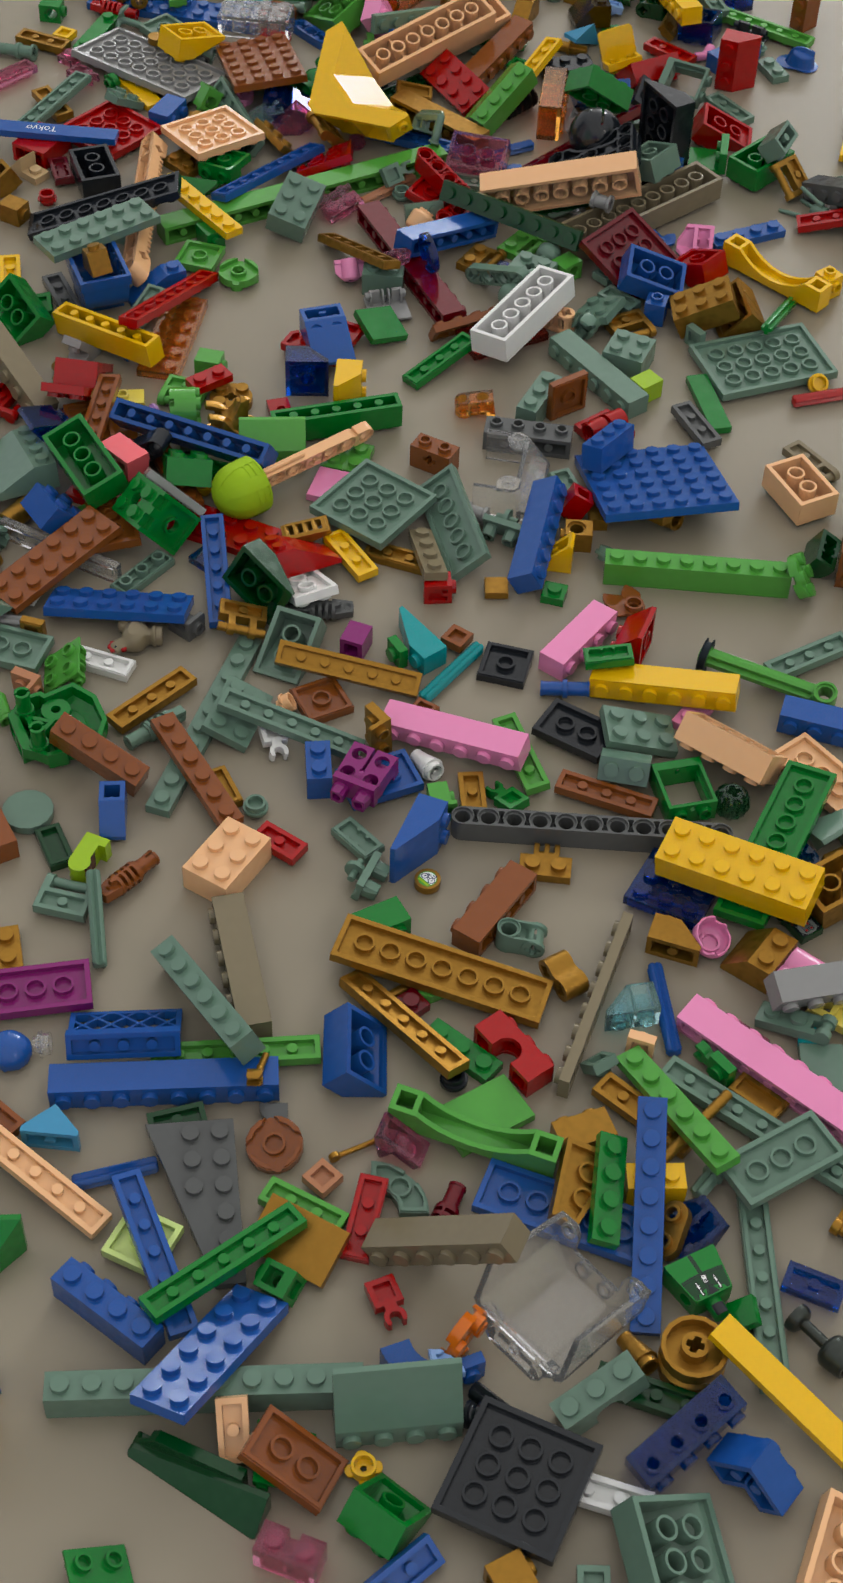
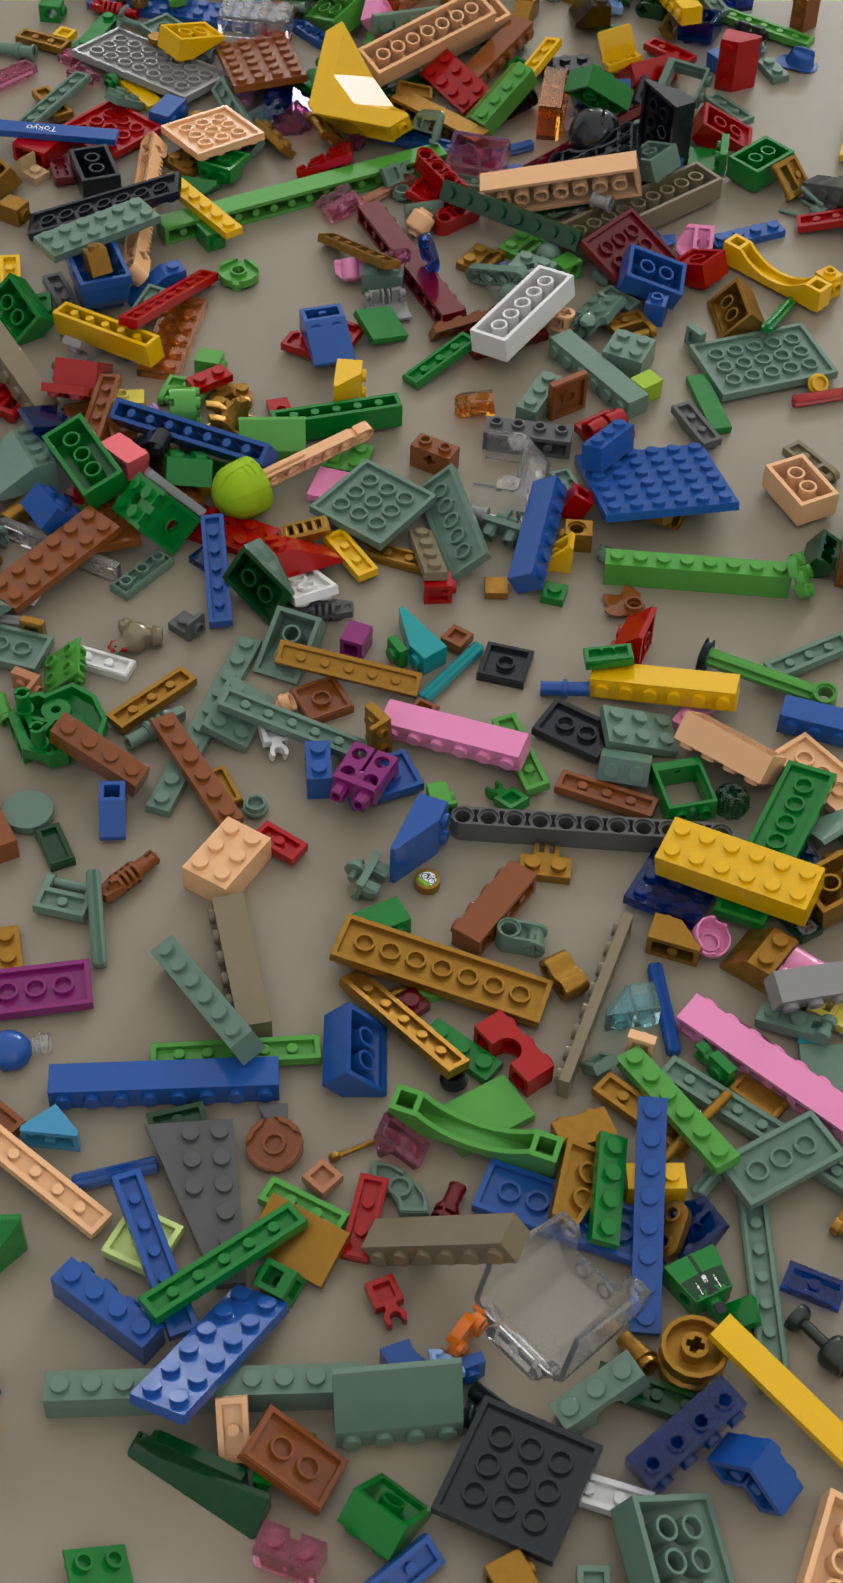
red plate [38,188,57,206] -> none
blue plate [43,586,194,624] -> none
blue fence [65,1009,183,1061] -> none
lime leg [68,832,112,883] -> none
bright green plate [175,239,225,272] -> none
bright green brick [193,81,224,112] -> none
blue tile [211,142,325,202] -> none
pearl gold plate [217,598,267,640] -> none
pearl gold hand [246,1052,270,1086] -> none
sand green brick [265,170,326,243] -> none
clear blue slope [285,345,329,396] -> none
sand green plate [331,816,385,864] -> none
yellow plate [344,1450,383,1485] -> none
blue brick [393,212,499,259] -> none
white cone [410,749,444,781] -> none
pearl gold plate [457,771,487,807] -> none
bright pink brick [538,600,618,681] -> none
pearl gold axle [558,40,588,55] -> none
dark azure slope [564,24,598,45] -> none
pearl gold piece [588,500,608,531] -> none
pearl gold brick [669,275,740,339] -> none
bright pink arm [694,44,715,61] -> none
sand green brick [757,120,798,164] -> none

